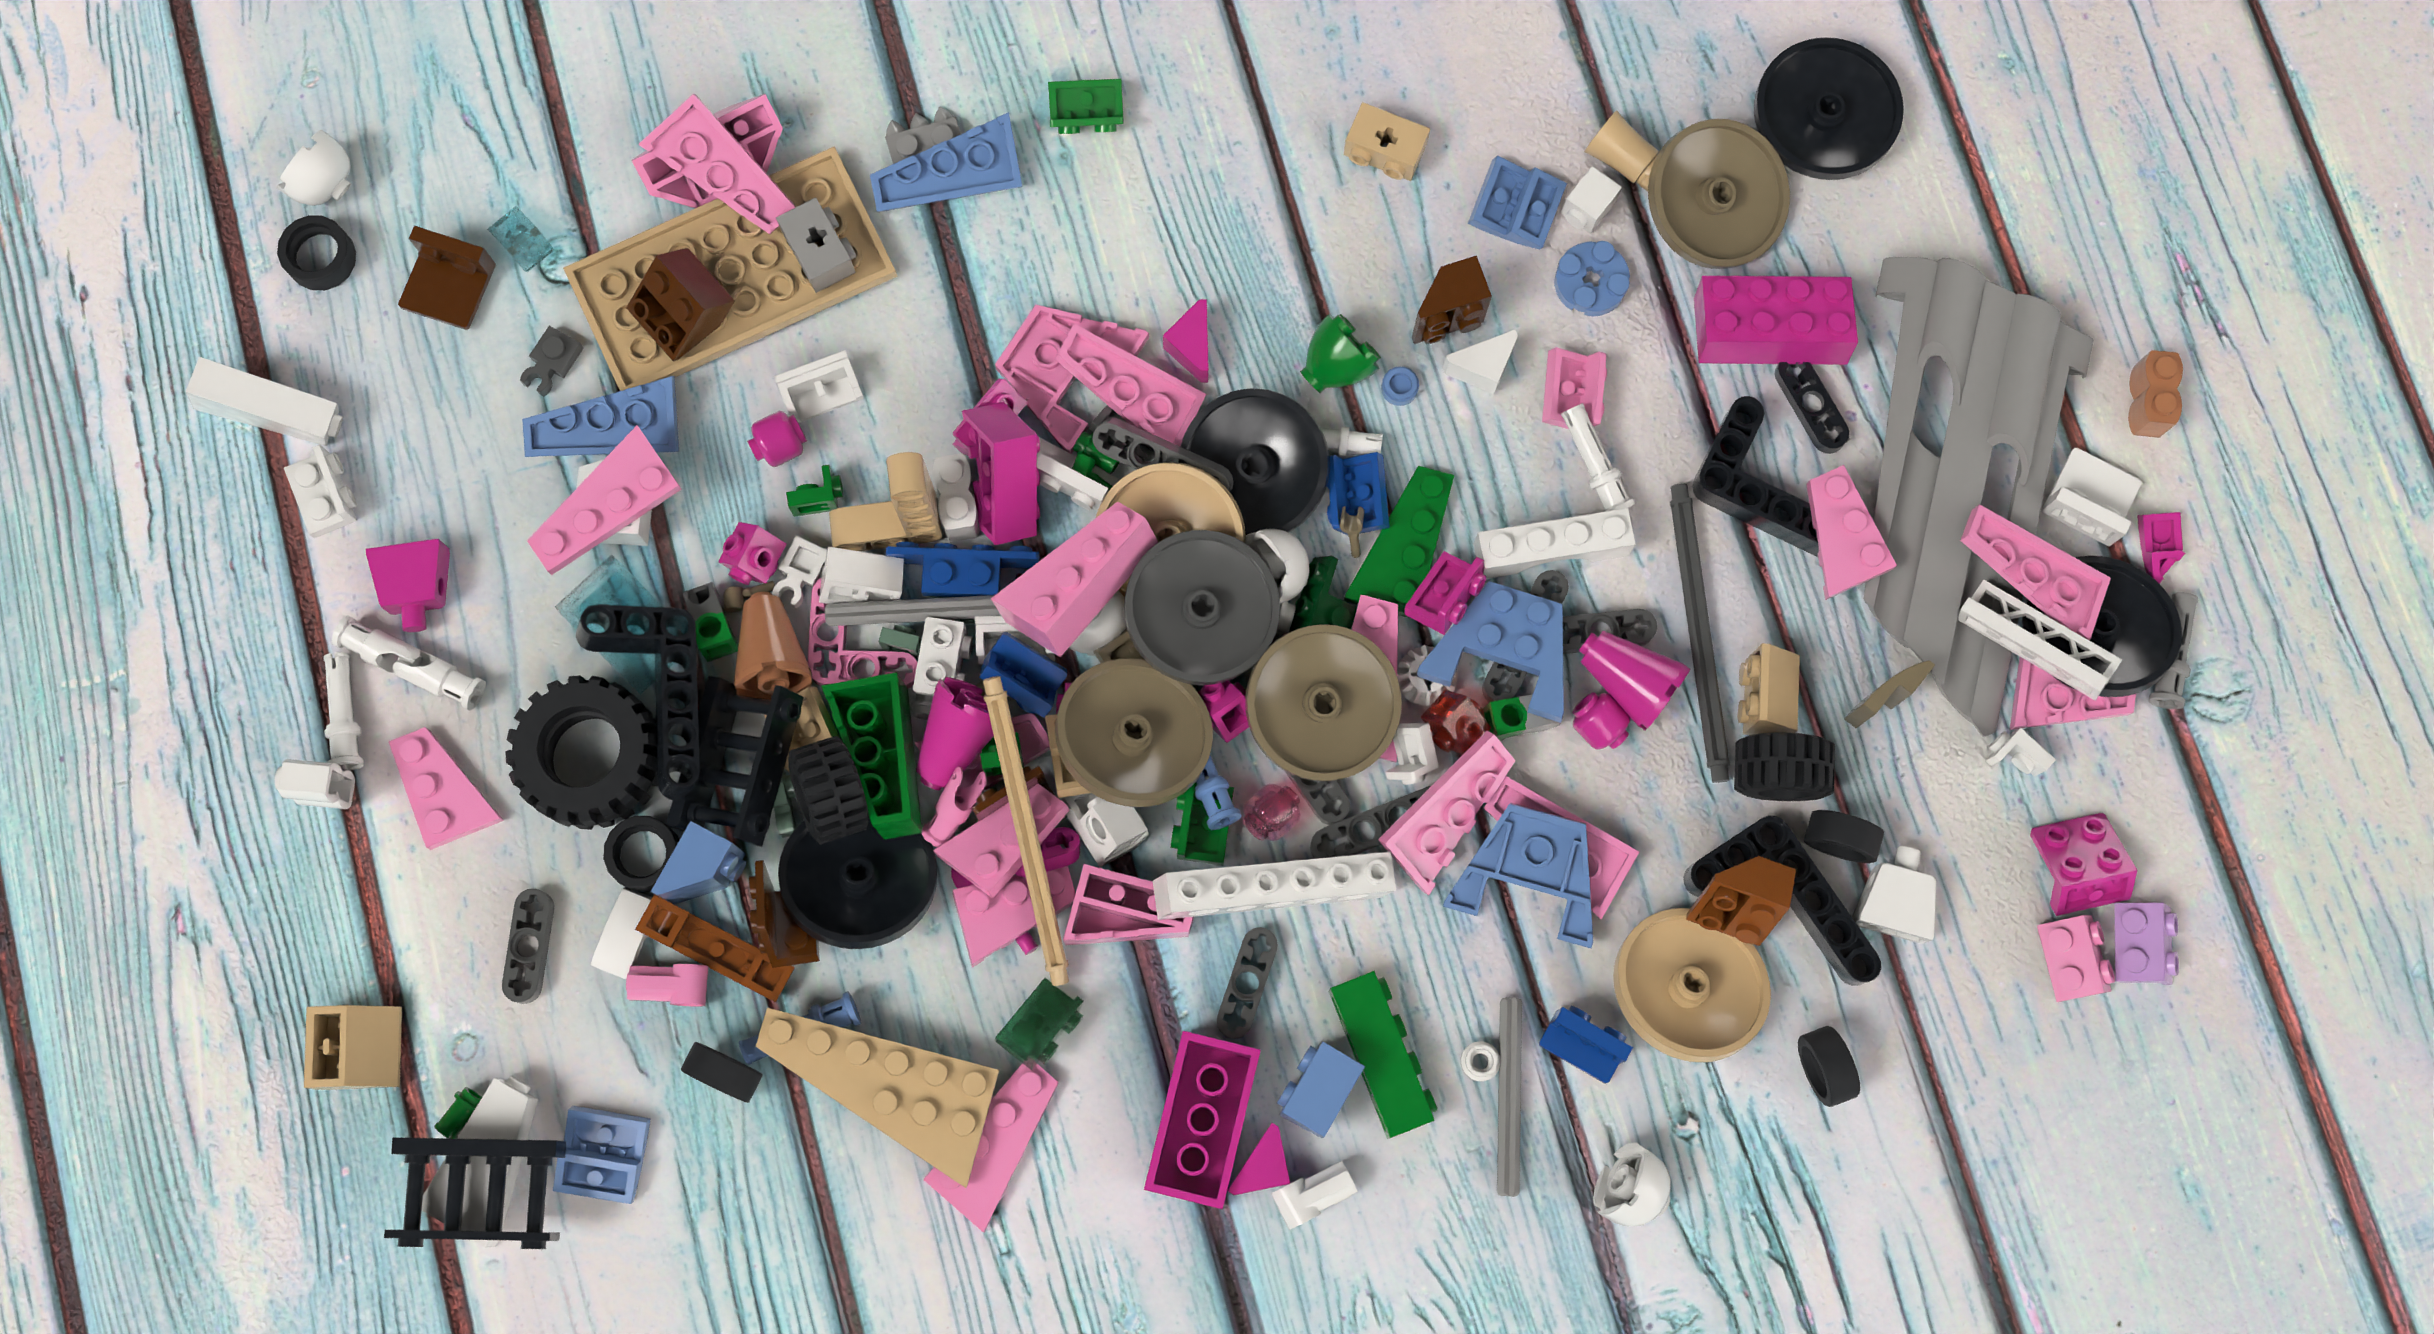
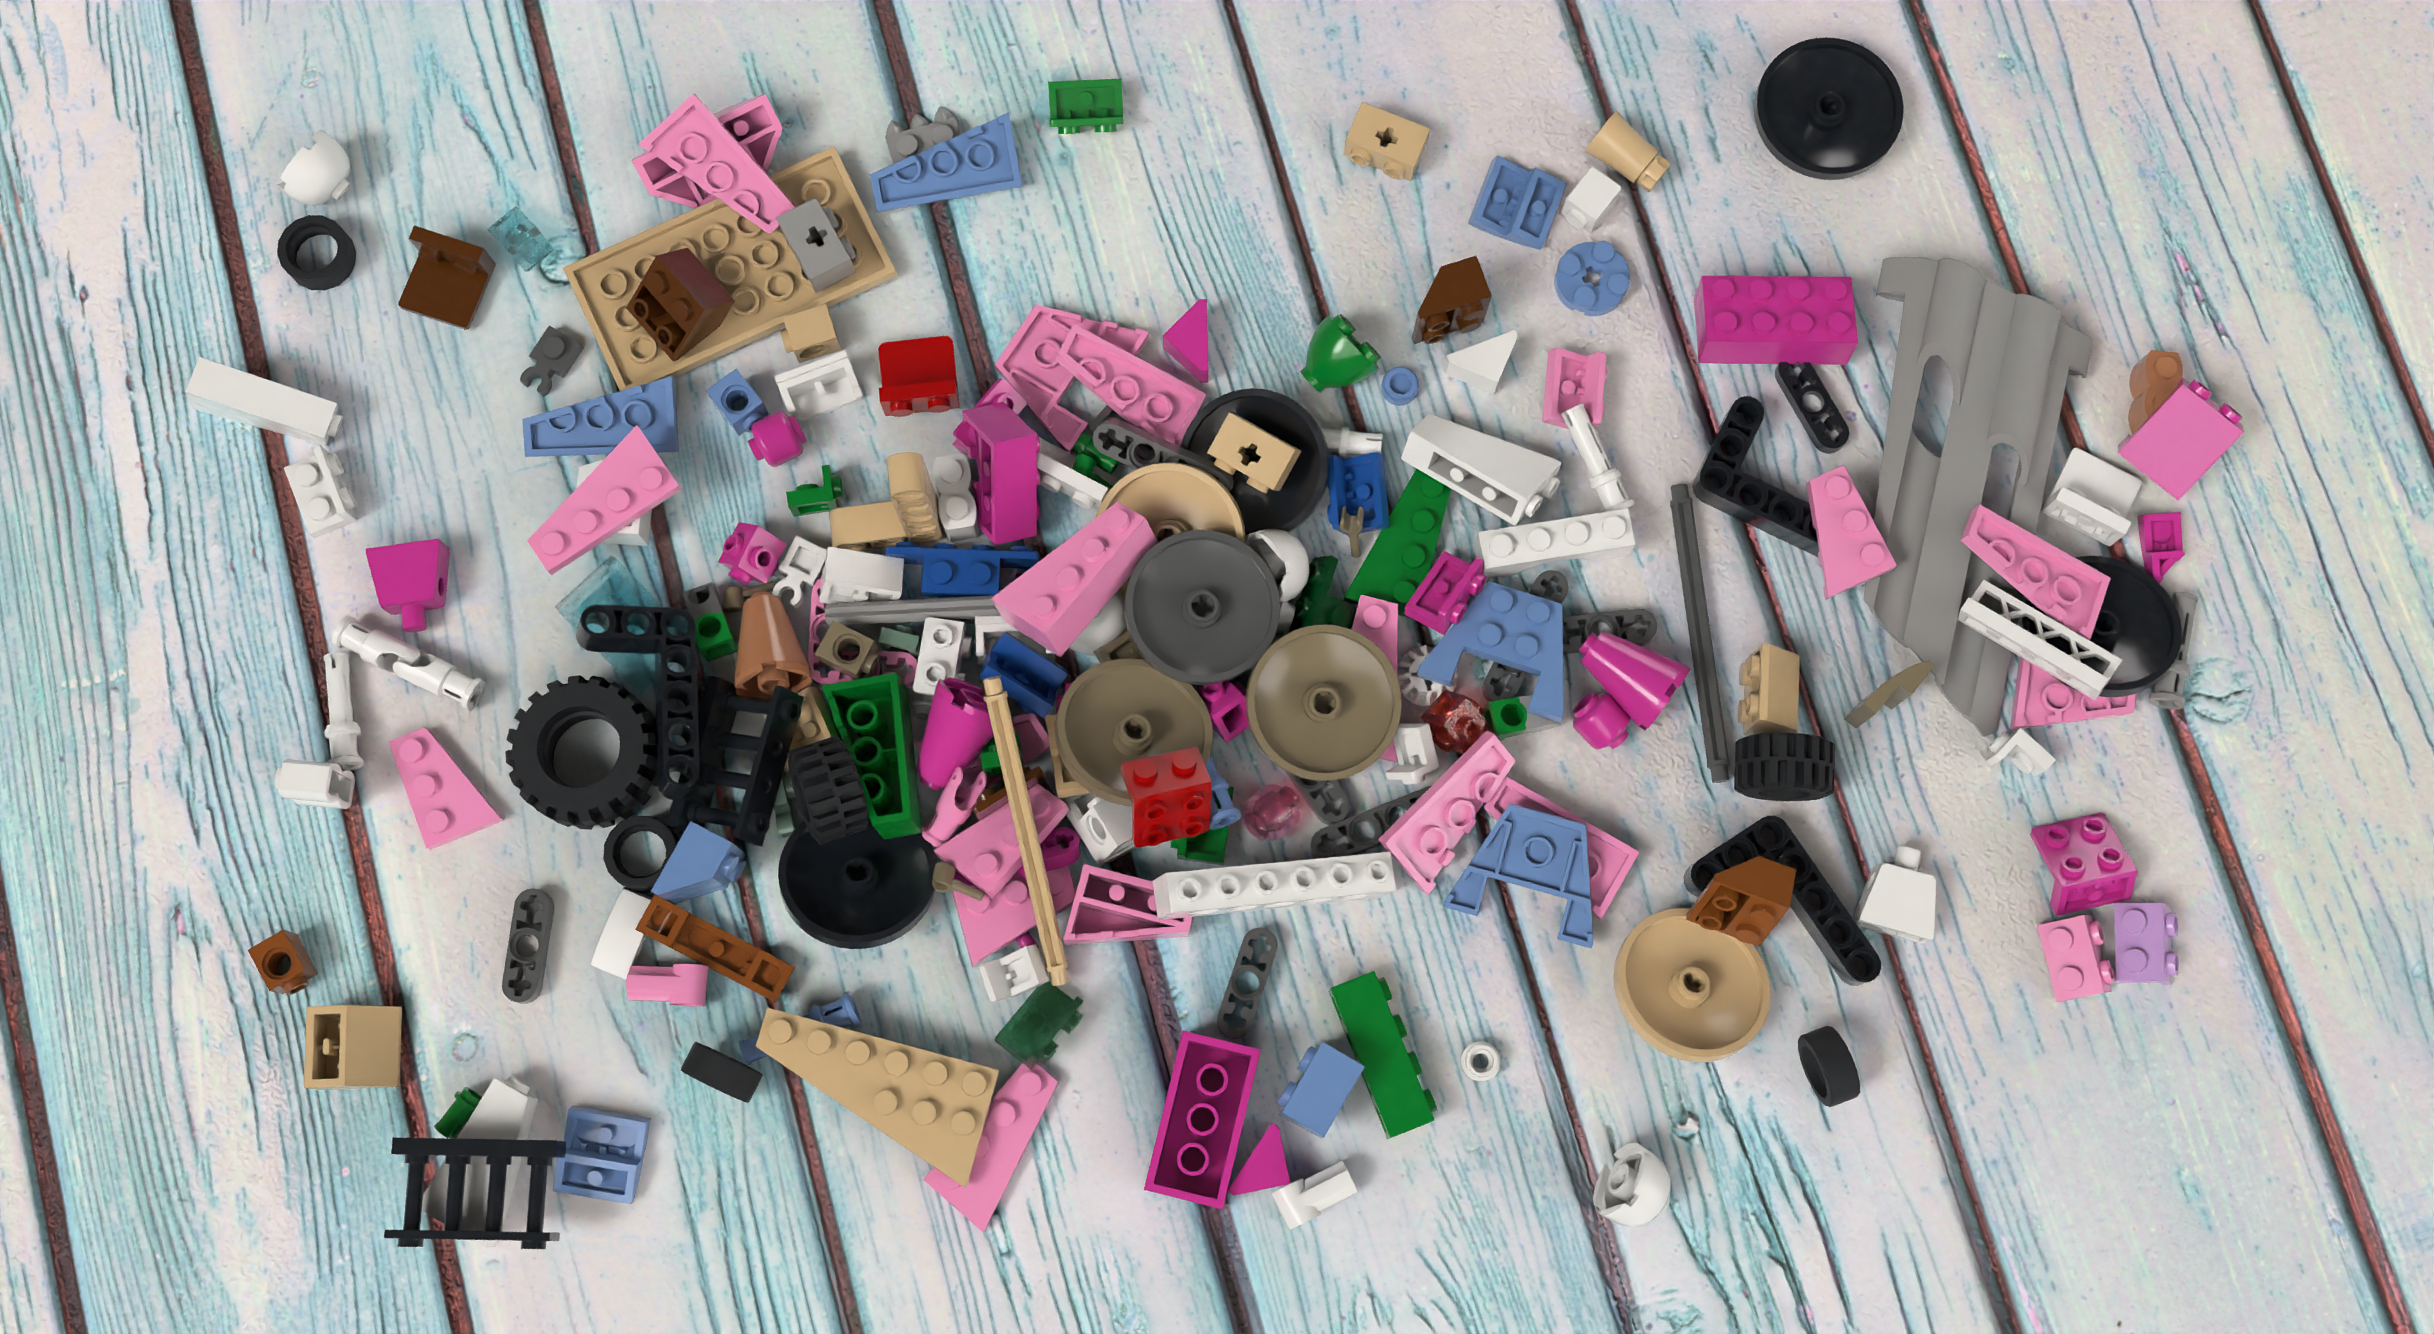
reddish brown bracket [749,860,820,968] -> none
light grey axle [1497,997,1522,1197] -> none
blue bracket [1539,1006,1633,1084] -> none
dark tan dish [1648,119,1790,269] -> none
black tyre [1804,810,1884,863] -> none
none -> dark orange brick [248,930,318,995]
none -> medium blue brick [706,369,769,436]
none -> tan brick [780,304,842,363]
none -> dark tan brick [815,620,880,680]
none -> red bracket [878,336,960,417]
none -> dark tan hand [932,862,985,901]
none -> white bracket [979,944,1049,1002]
none -> red bracket [1121,746,1212,847]
none -> tan brick [1207,412,1301,494]
none -> white slope [1401,414,1561,526]
none -> panel [2118,377,2244,500]

